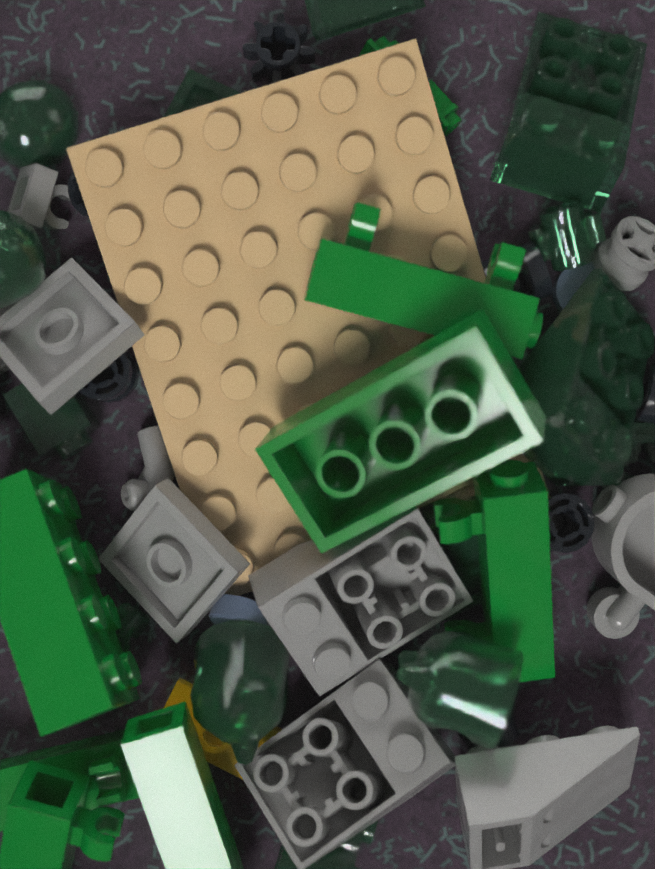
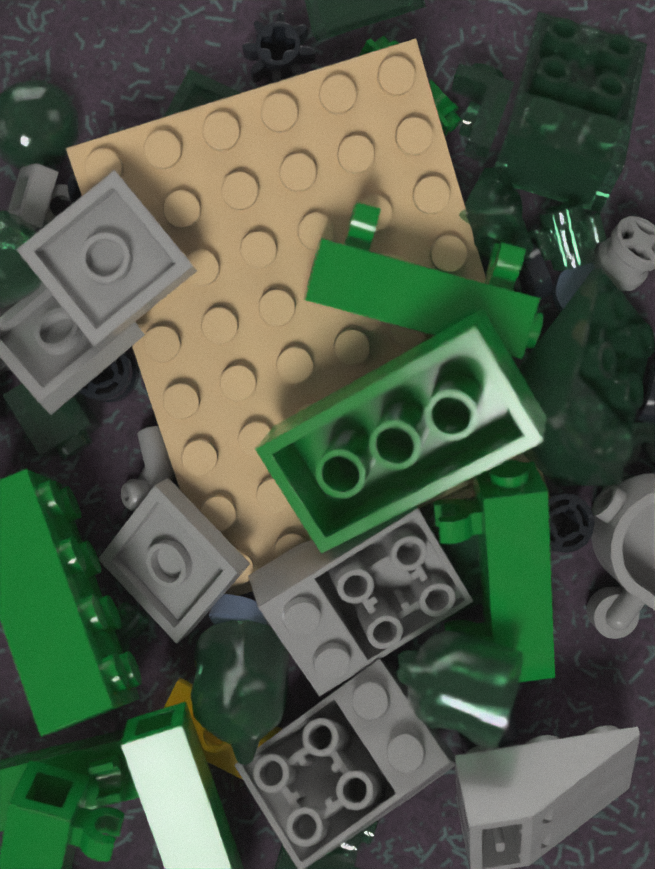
none -> light grey plate [17,170,197,350]
none -> clear green bracket [451,63,515,163]
none -> clear green bracket [459,167,533,259]

